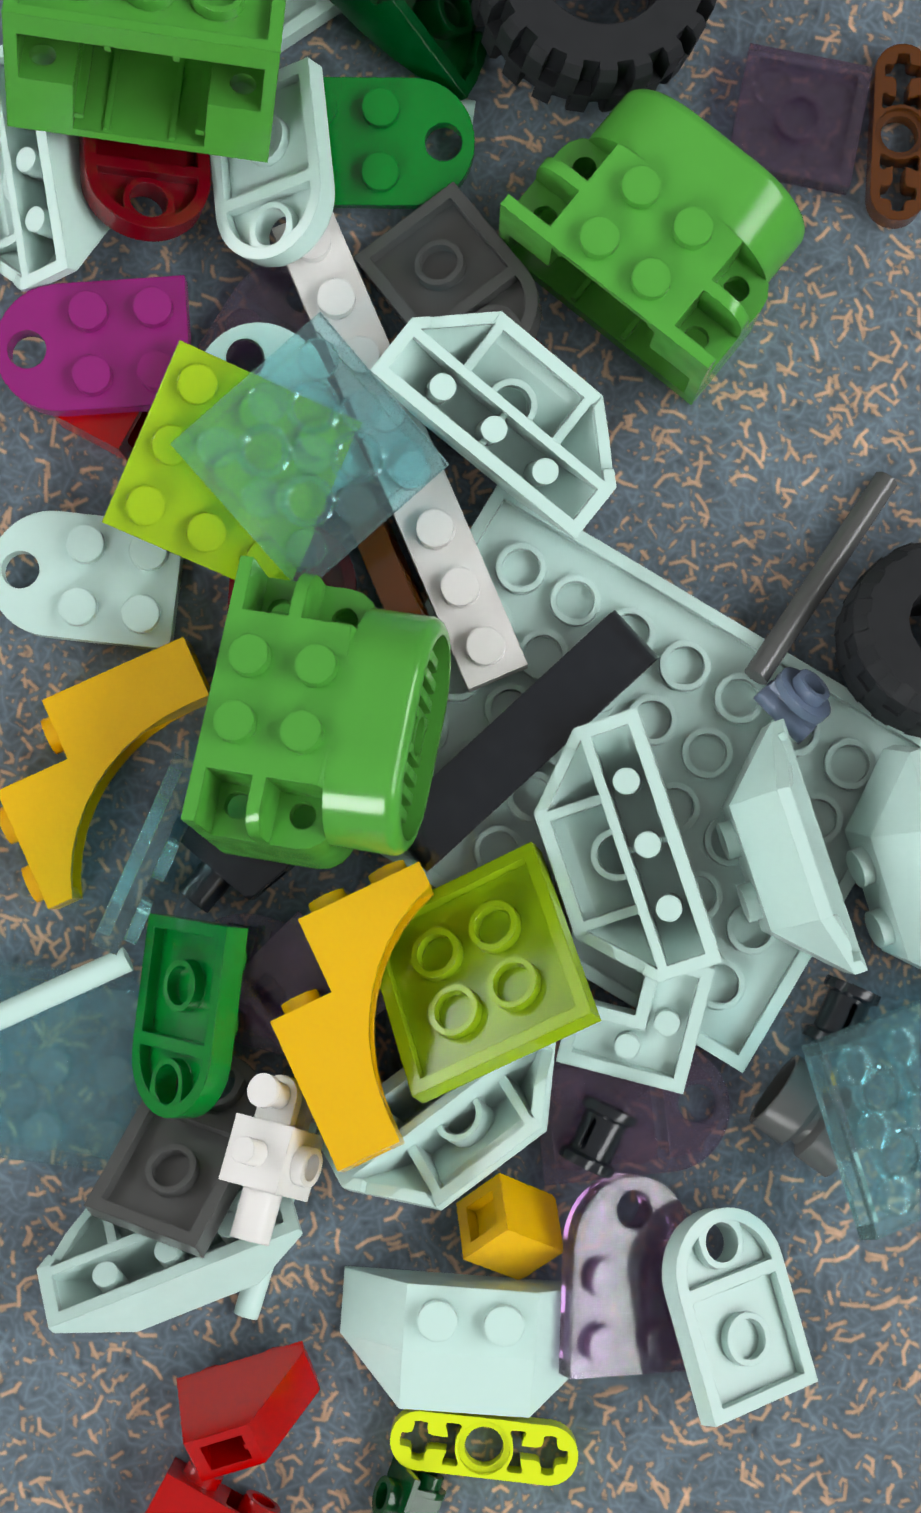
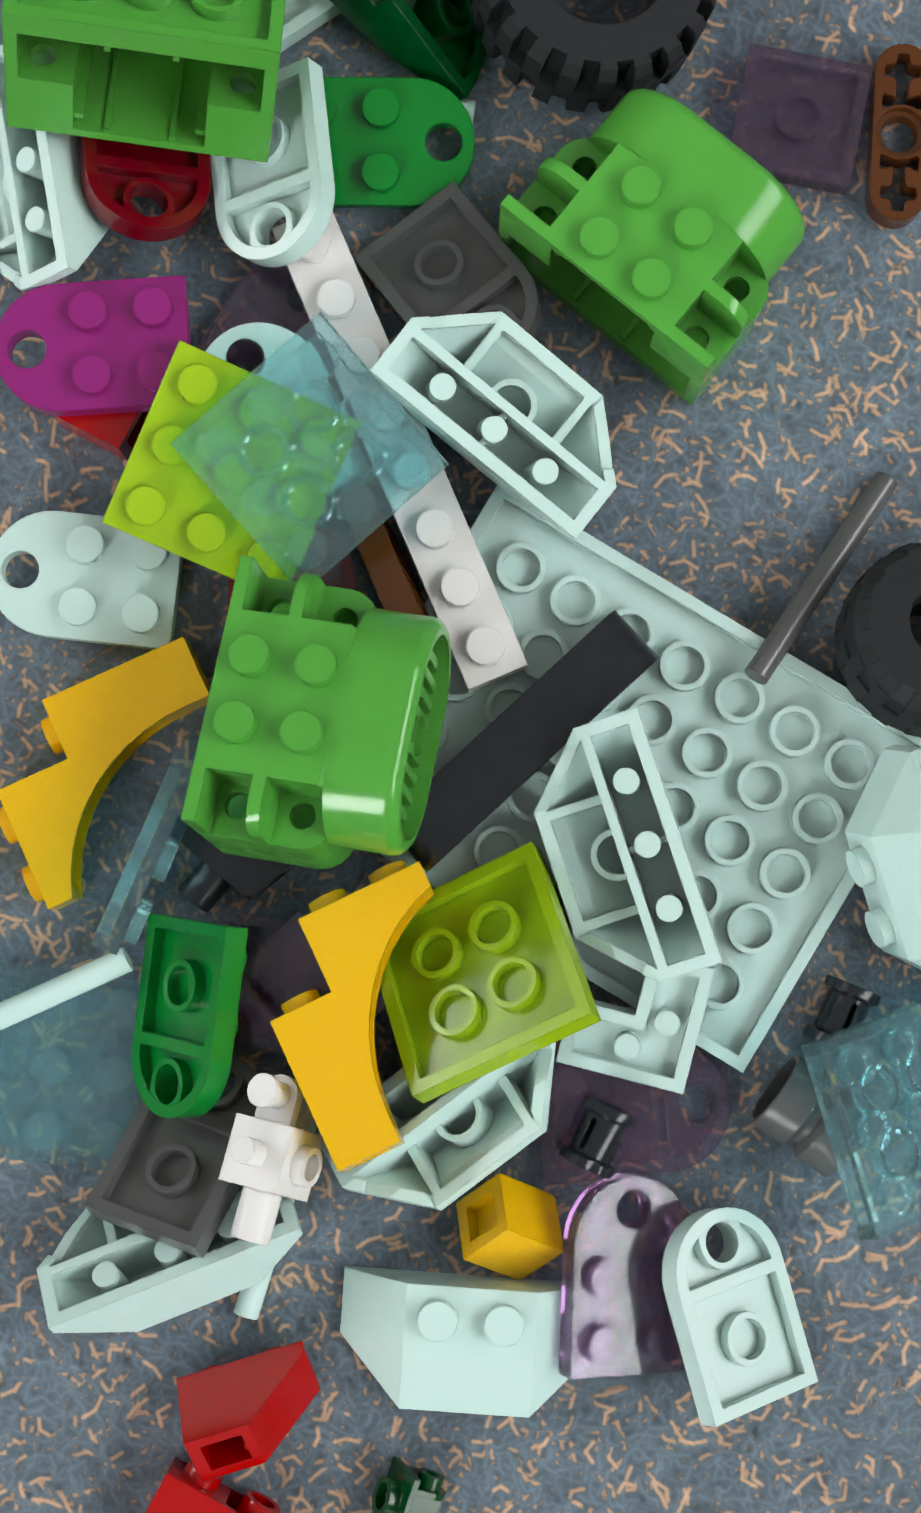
neon yellow beam [390,1409,578,1486] -> none
light aqua wedge [716,718,868,975] -> none
sand blue plate [753,667,831,744] -> none

